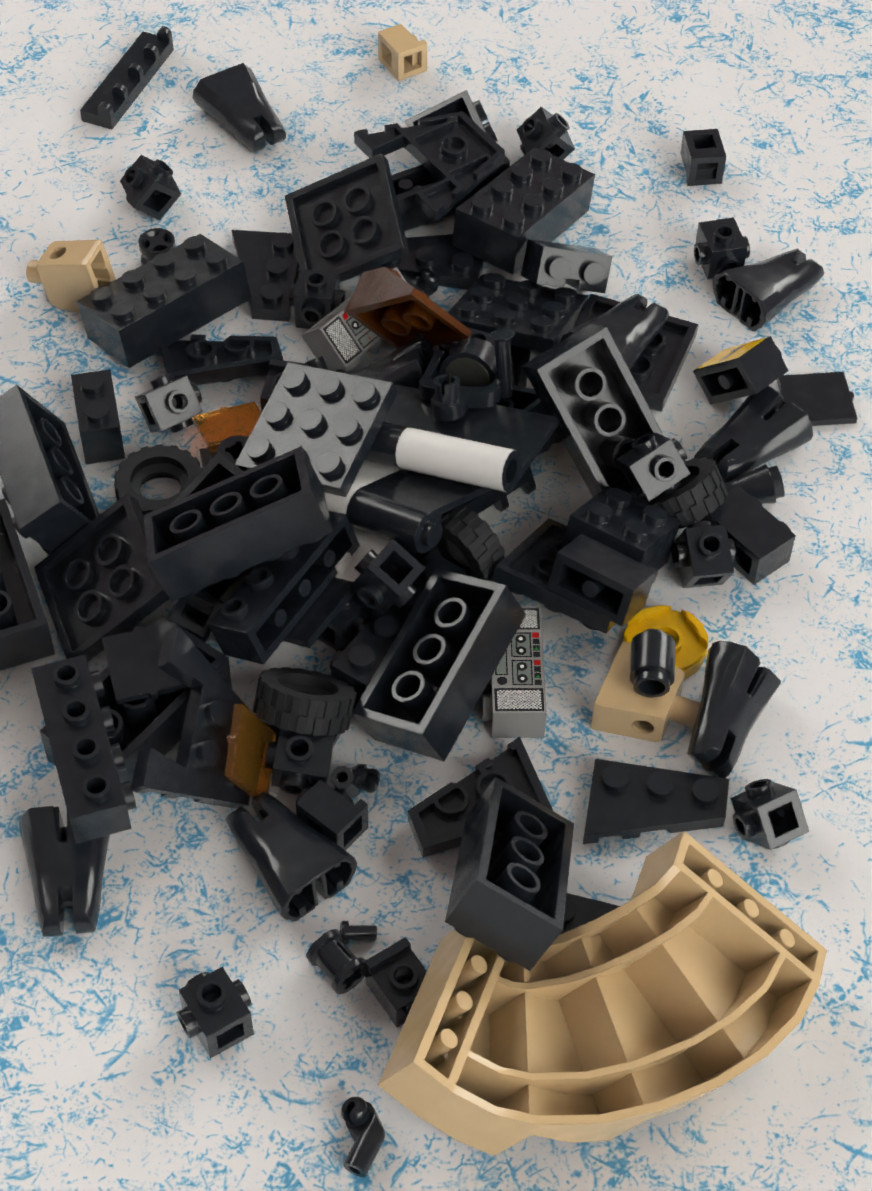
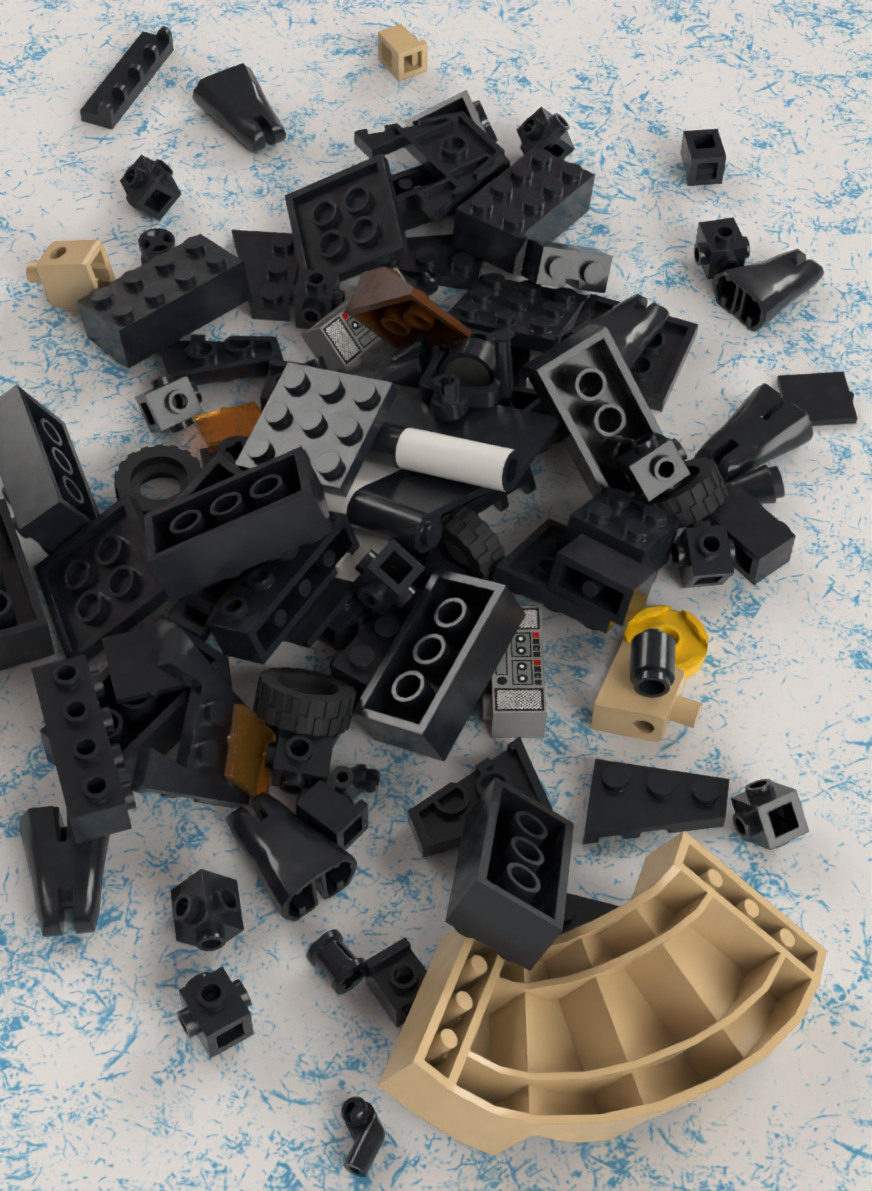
black brick [71,369,126,465] -> none
black piece [340,921,377,945] -> none
black piece [687,641,781,778] -> none
black brick [693,336,789,405] -> none
none -> black brick [170,869,244,951]

